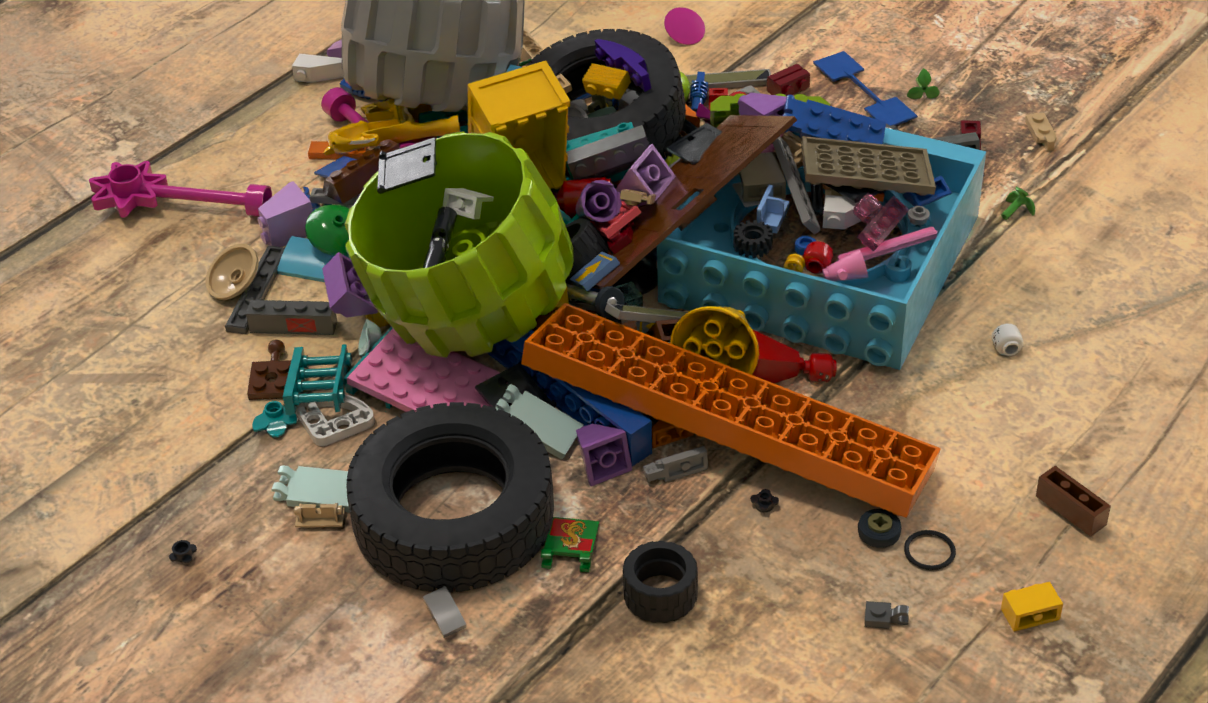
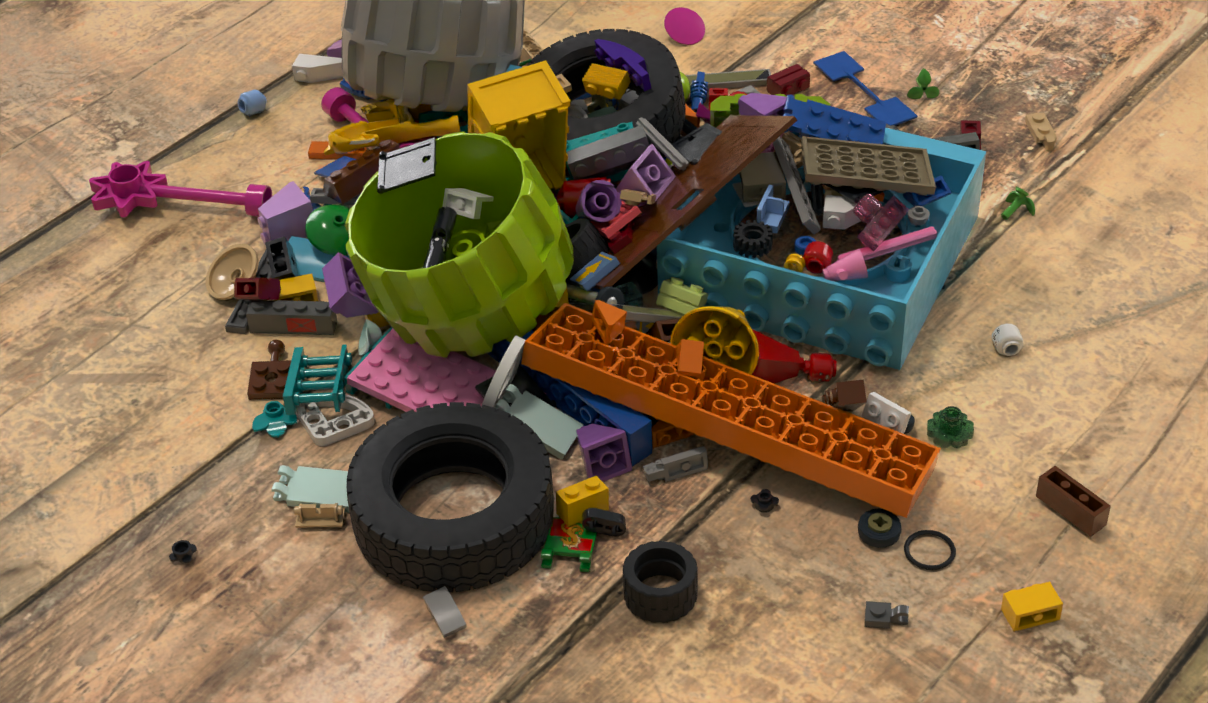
none -> dark red brick [234,278,281,300]
none -> light blue head [237,89,267,116]
none -> black brick [265,236,298,280]
none -> yellow brick [277,273,318,301]
none -> white beam [481,336,526,408]
none -> yellow brick [556,476,609,527]
none -> black beam [582,508,626,537]
none -> orange slope [592,300,627,344]
none -> light grey axle [636,118,689,171]
none -> yellowish green brick [656,277,708,315]
none -> orange slope [676,339,704,377]
none -> reddish brown brick [822,379,867,411]
none -> white plate [861,392,915,434]
none -> clear green plant [927,406,974,448]

